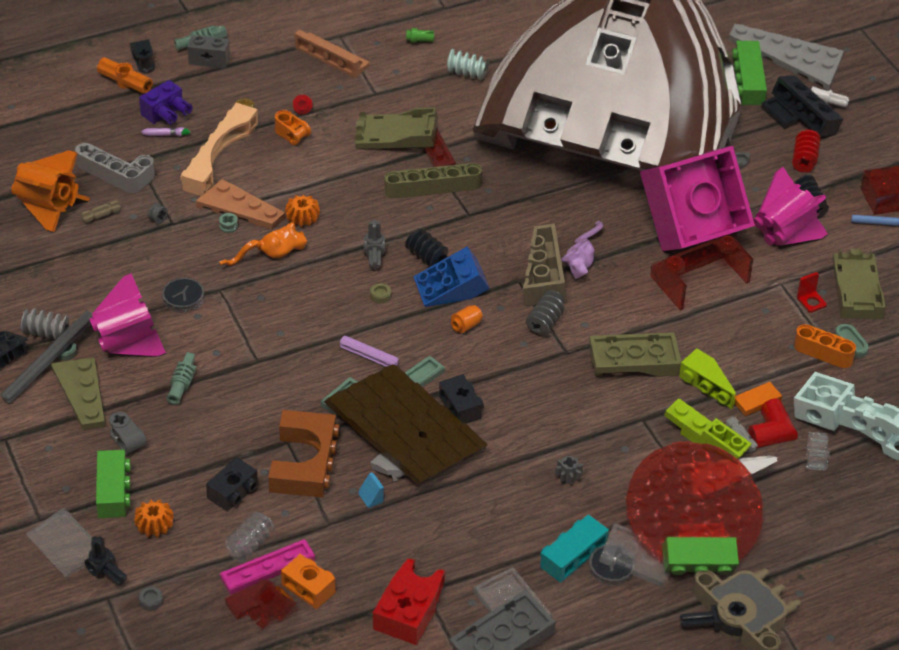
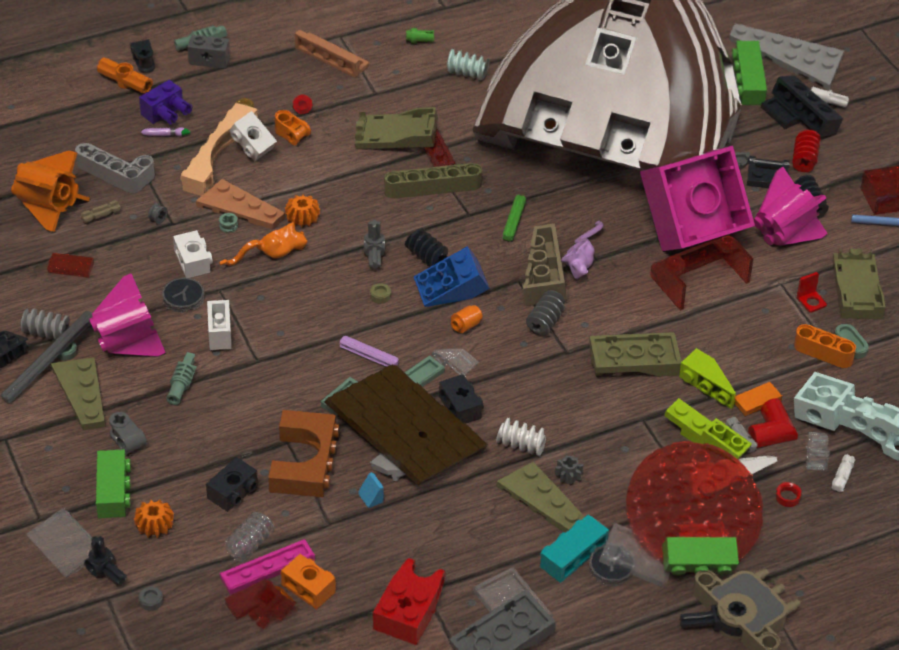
none -> clear red tile [47,253,94,277]
none -> white brick [173,230,213,278]
none -> white brick [207,300,232,350]
none -> white brick [230,111,277,161]
none -> clear slope [431,348,479,376]
none -> white piece [496,418,546,456]
none -> olive wing [496,462,585,533]
none -> bright green axle [502,195,526,241]
none -> black plate [747,156,790,188]
none -> red piece [776,482,802,507]
none -> white axle [832,454,855,492]

